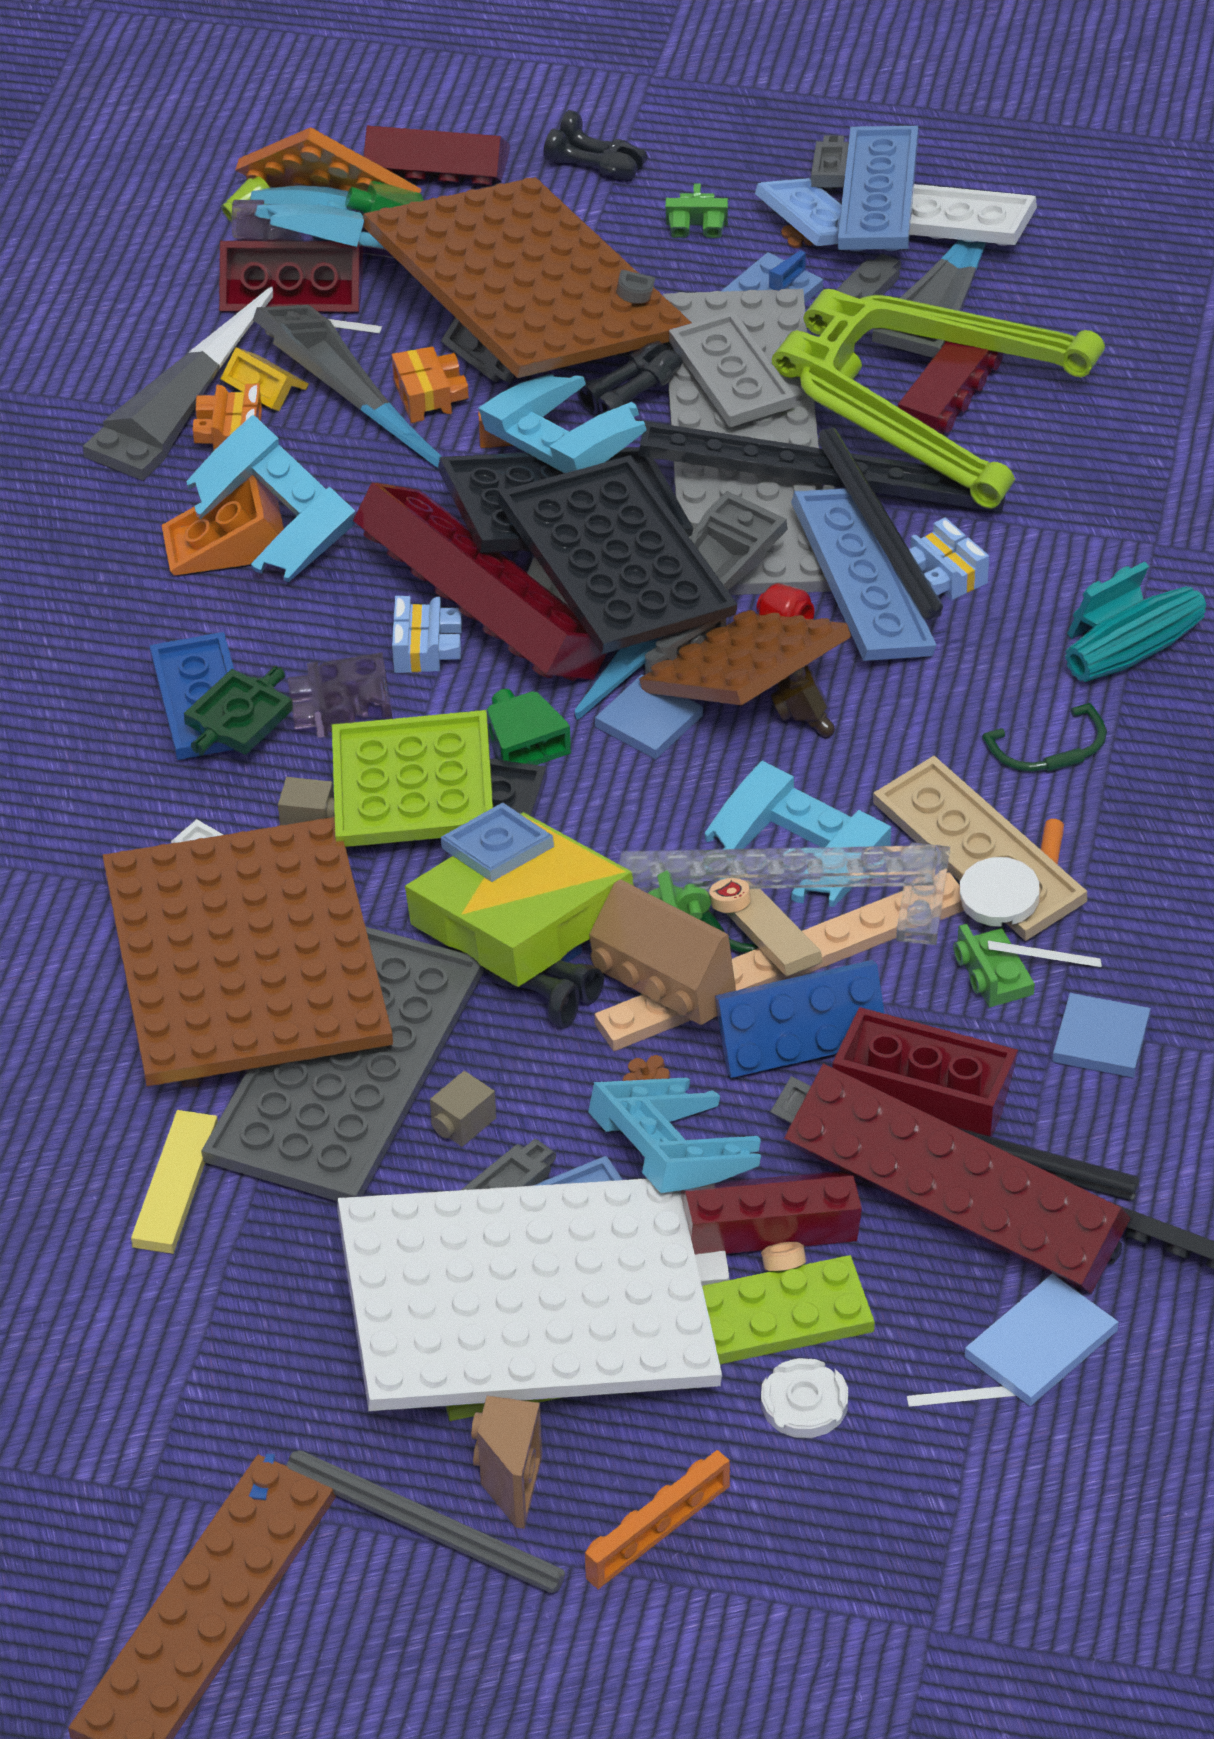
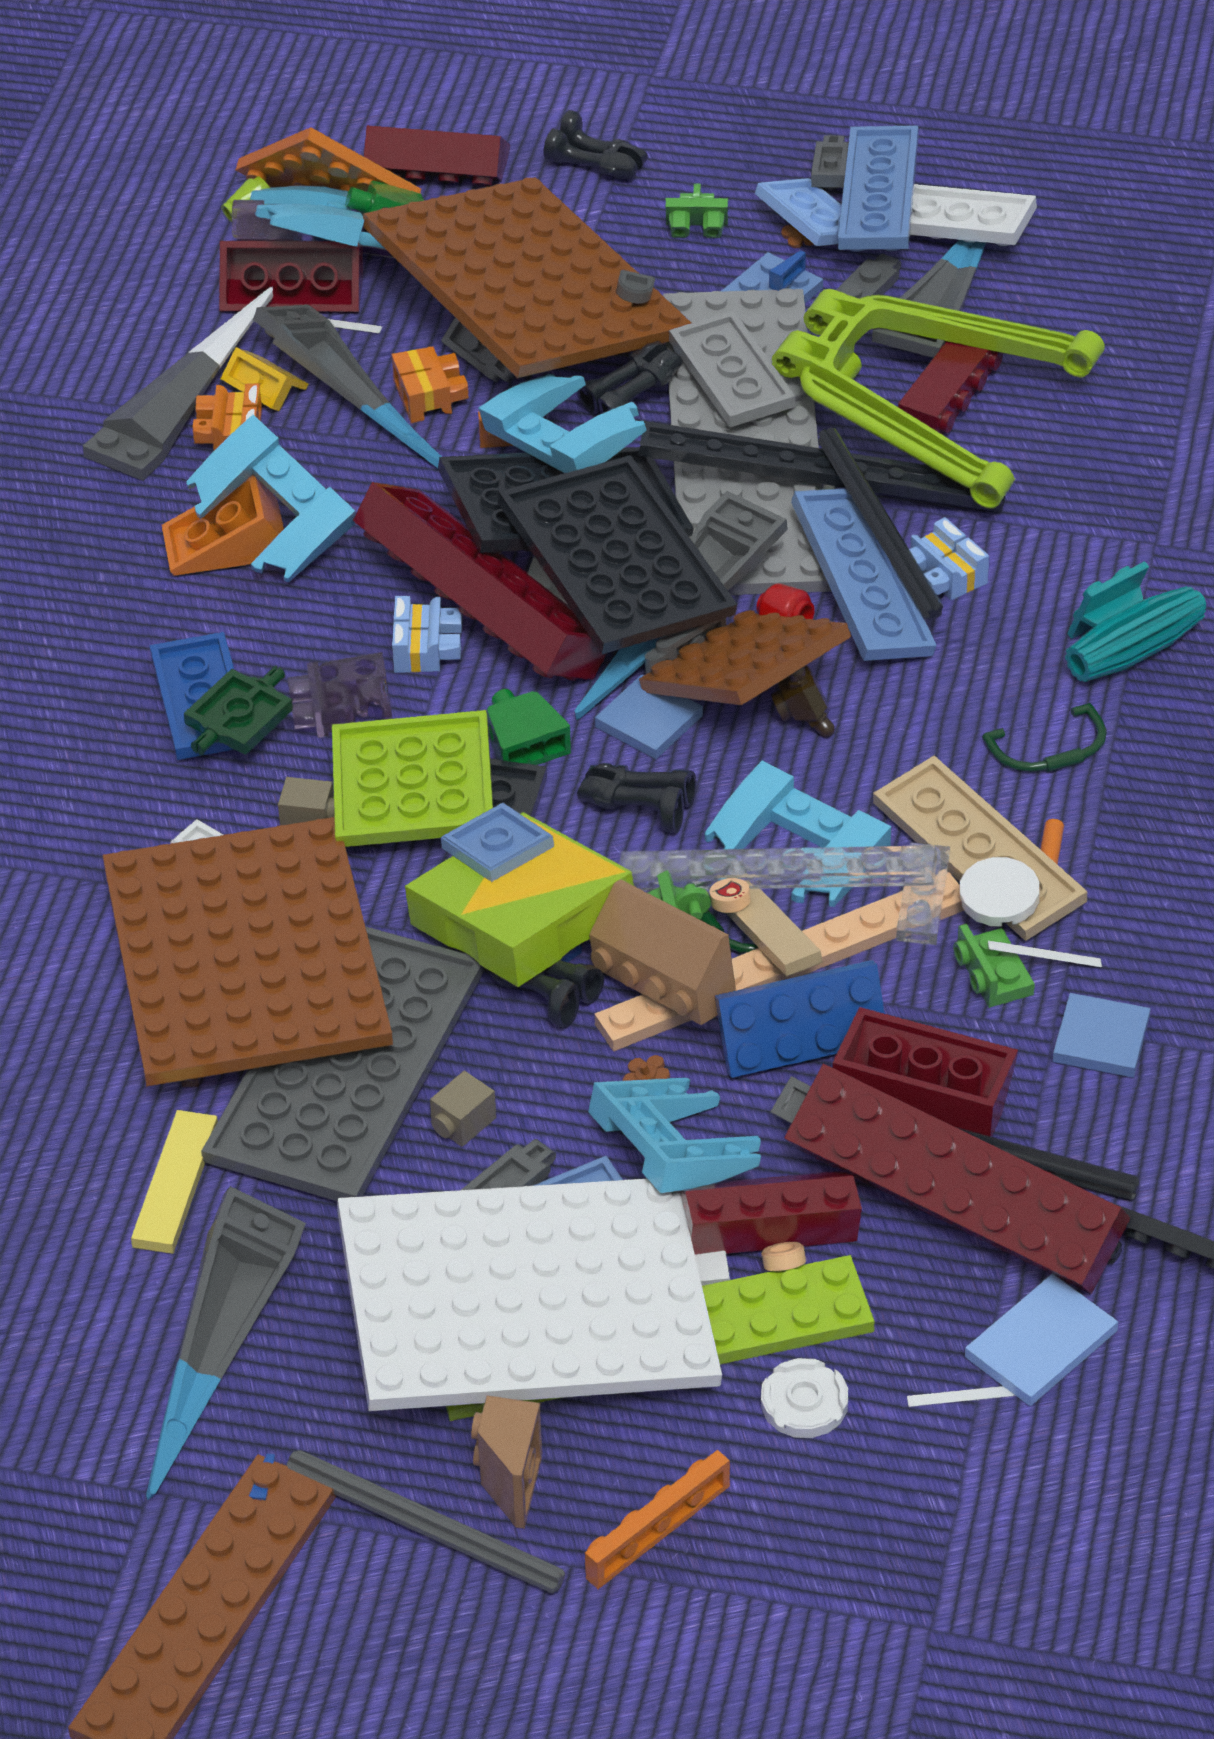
none -> dark grey plate [146,1186,306,1500]
none -> black piece [577,763,697,834]

